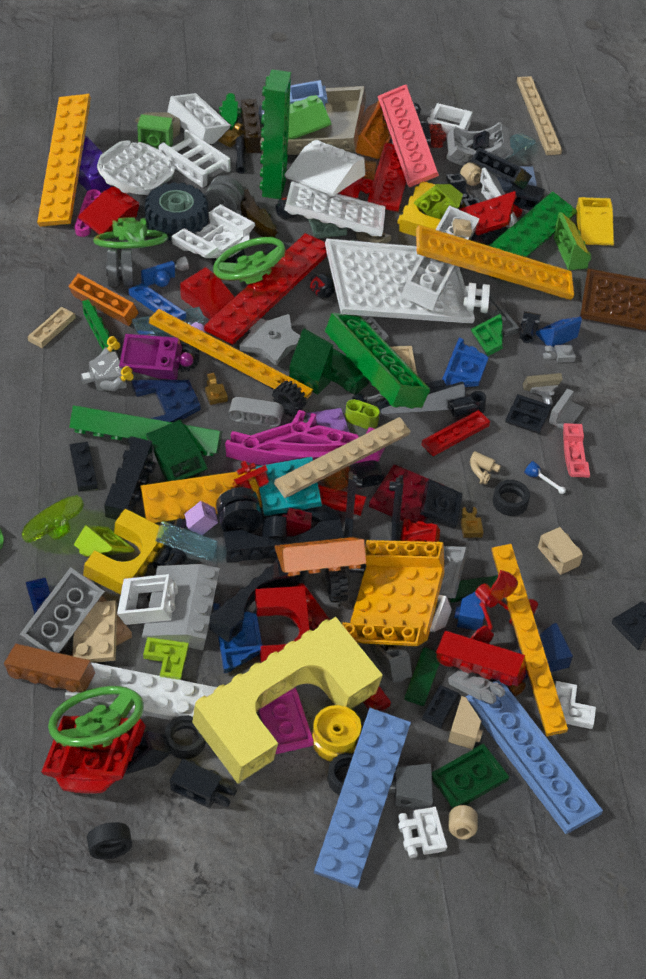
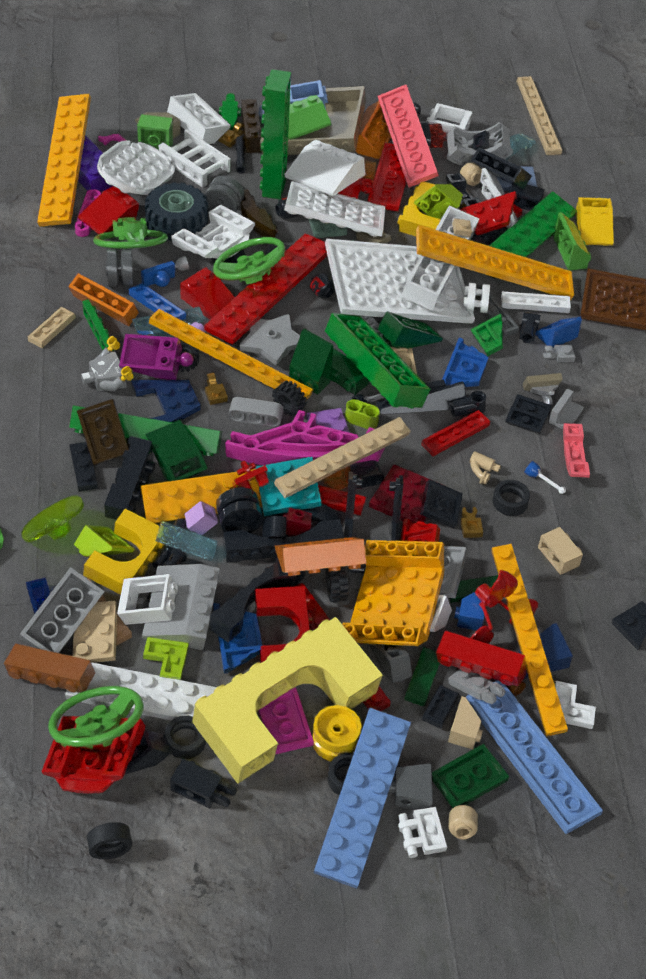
none -> dark brown plate [77,399,129,465]
none -> dark pink helmet [98,134,127,145]
none -> dark green slope [378,311,443,349]
none -> white plate [501,291,571,313]

